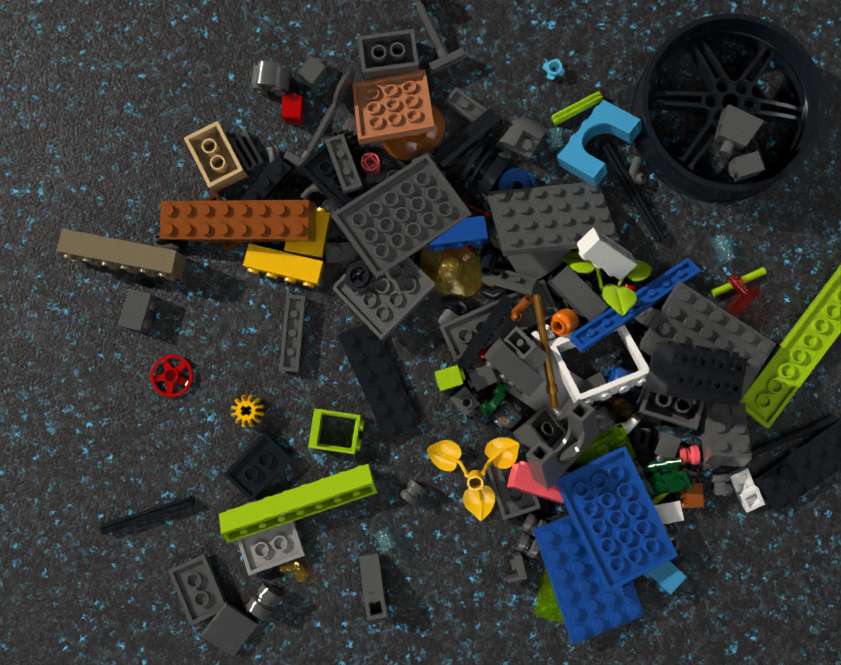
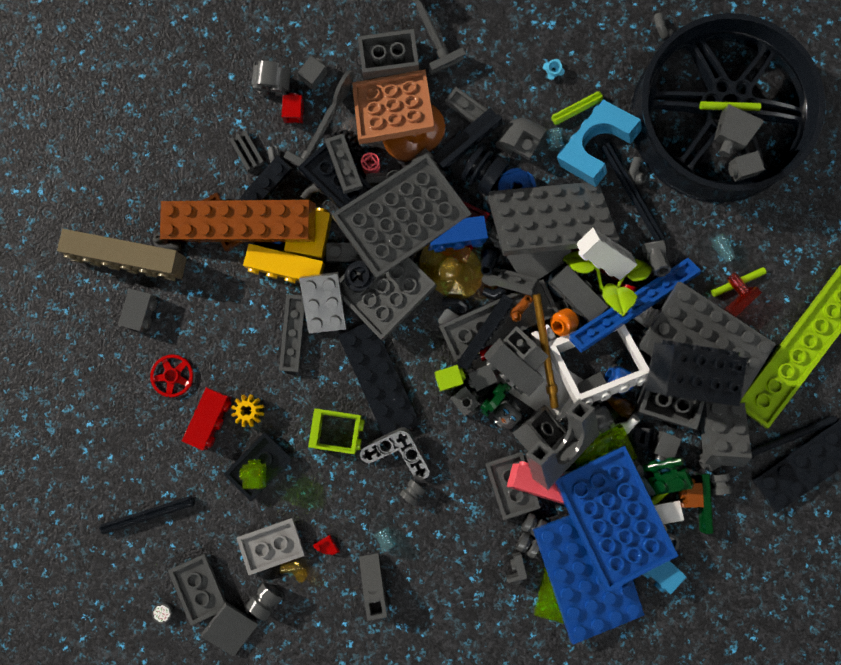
tan brick [184,121,248,193] -> none
lime brick [219,464,378,543] -> none
yellow plant [427,437,520,521] -> none
coral wheel [675,445,700,465] -> none
white slope [730,466,765,513] -> none
none -> tile [152,602,173,624]
none -> red brick [182,387,232,451]
none -> clear neon green brick [239,460,266,489]
none -> plate [299,272,347,334]
none -> red tile [313,535,340,555]
none -> dark grey beam [360,427,430,480]
none -> dark grey piece [642,240,671,277]
none -> dark grey arm [654,13,673,40]
none -> dark green tile [696,472,713,534]
none -> lime bar [699,101,761,111]

